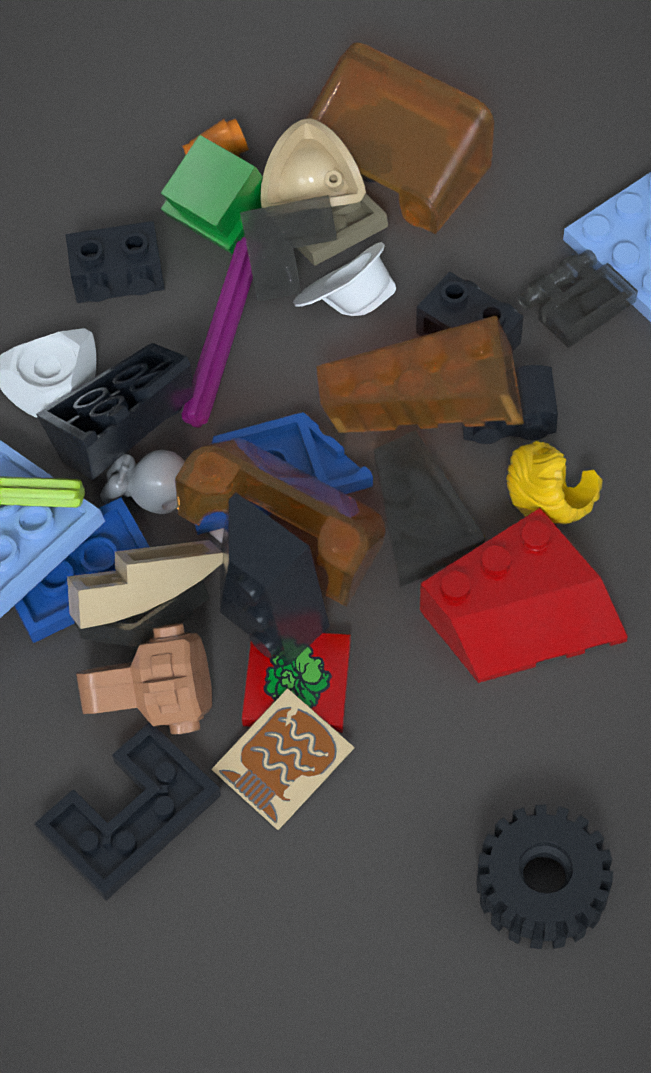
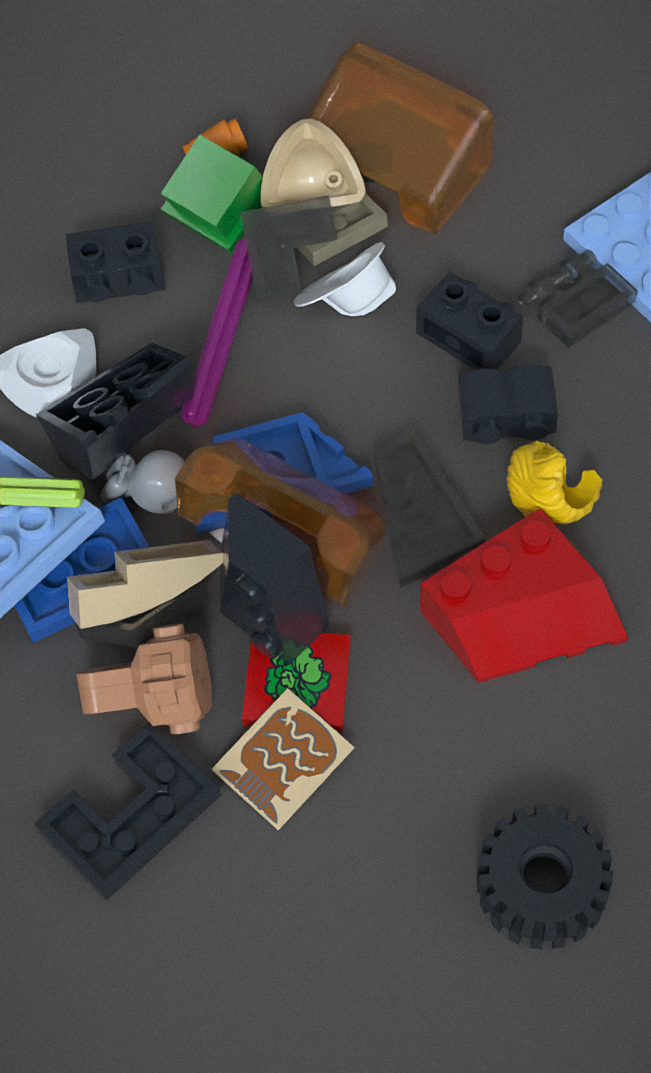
clear orange wedge [316,316,524,433] -> none

